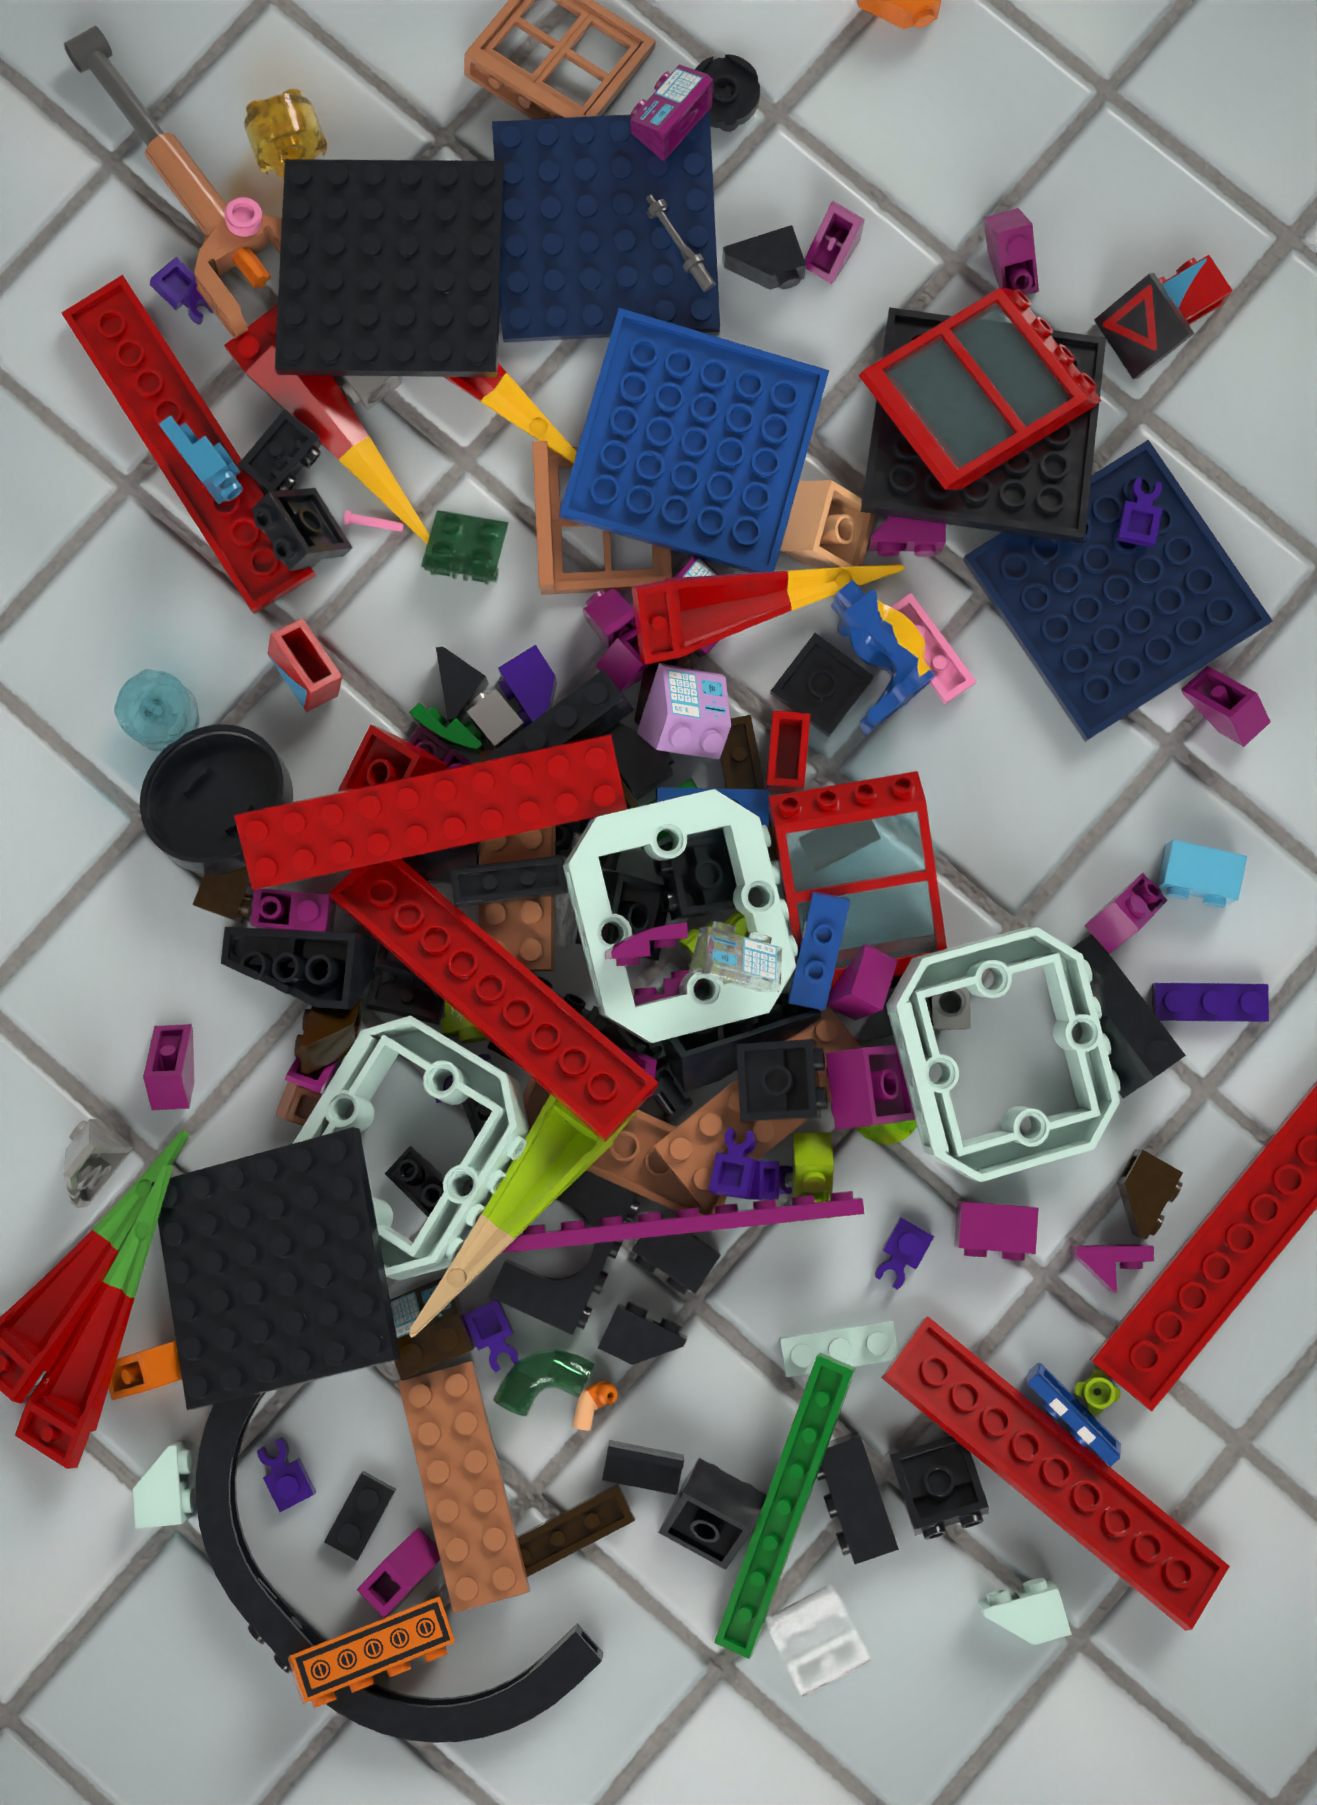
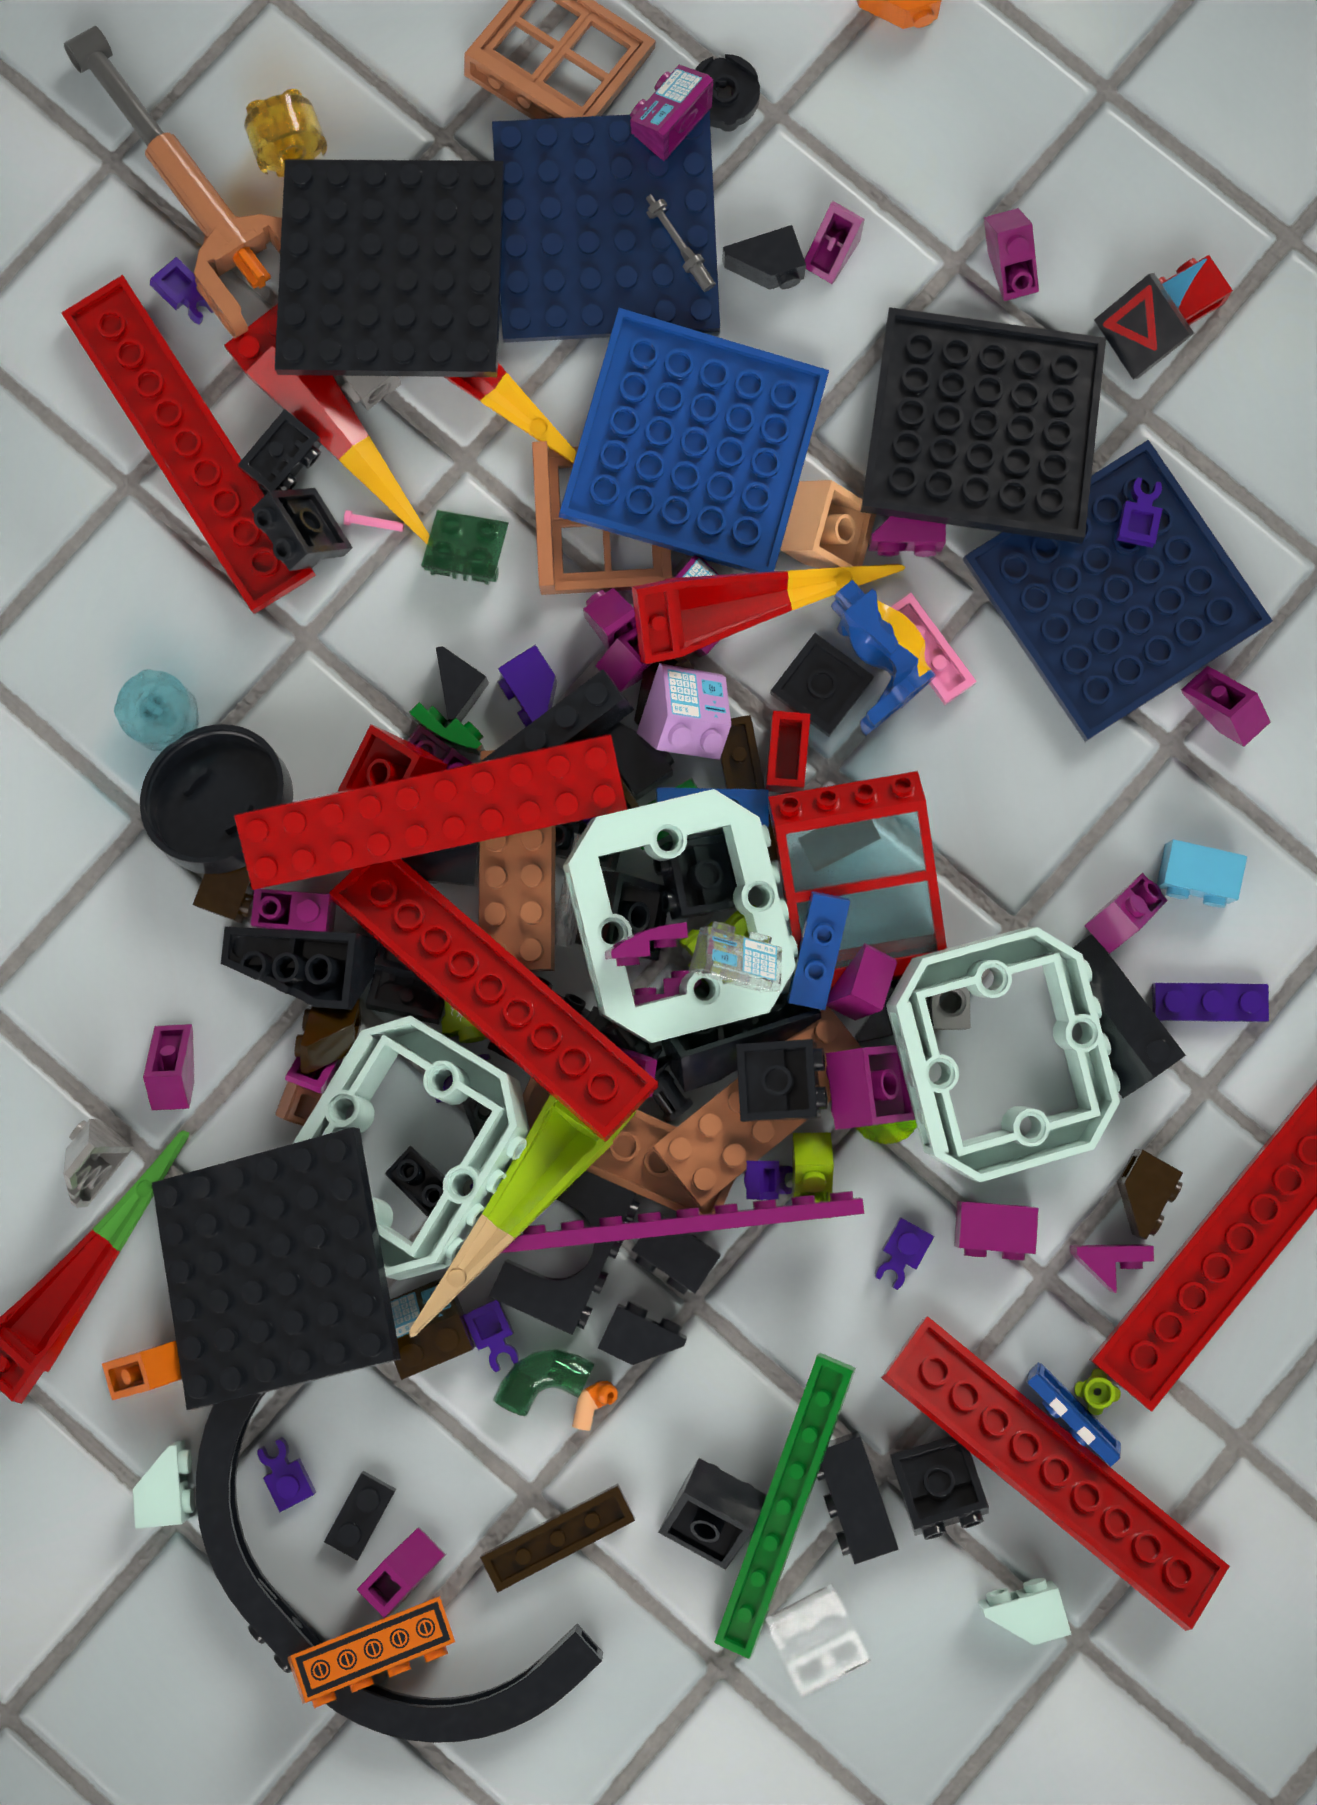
red plate [14,1165,172,1469] -> none
dark azure plate [159,415,243,504] -> none
bright pink tile [225,197,262,237] -> none
red brick [267,618,342,713] -> none
nougat plate [398,1361,530,1613] -> none
black tile [450,855,568,908] -> none
light grey brick [467,689,525,750] -> none
black panel [602,1440,684,1495] -> none
dark purple plate [708,1128,757,1200] -> none
light aqua plate [780,1320,898,1377] -> none
window [858,287,1102,490] -> none

